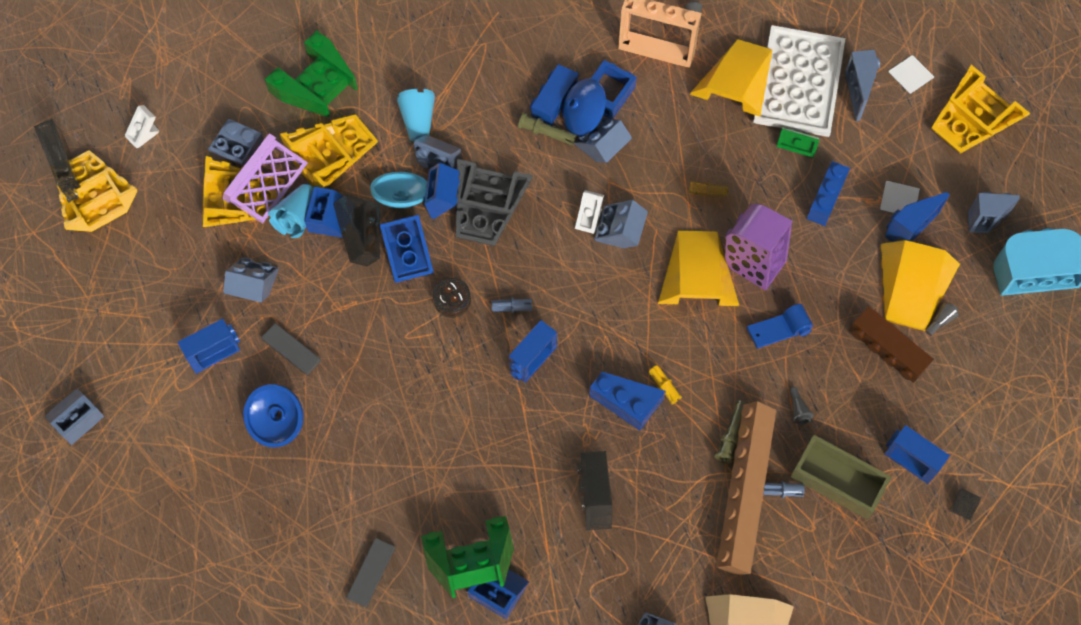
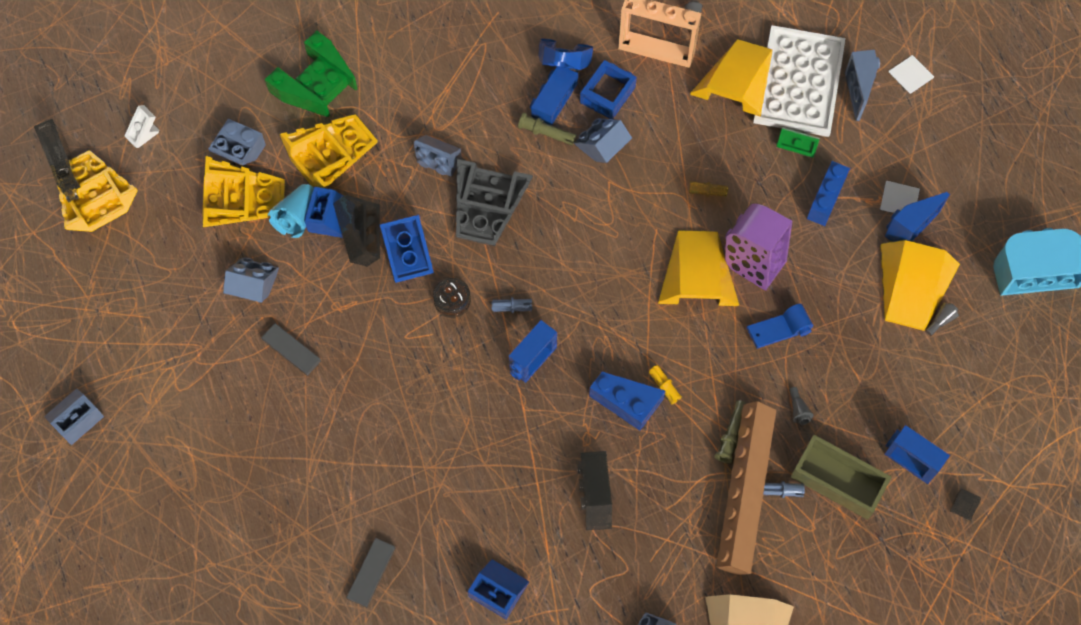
blue window [177,318,240,374] -> none
lavender fence [222,133,308,224] -> none
blue dish [243,384,304,447] -> none
medium azure dish [370,172,427,208] -> none
medium azure cone [397,89,435,142] -> none
green wedge [421,516,514,598] -> none
blue slope [425,163,460,219] -> none
blue dish [562,78,606,136] -> none
white slope [575,190,604,234] -> none
sand blue slope [594,200,648,248] -> none
reddish brown brick [849,306,934,383] -> none
yellow wedge [931,65,1030,154] -> none
sand blue slope [968,192,1020,234] -> none
none -> blue connector [538,39,593,70]

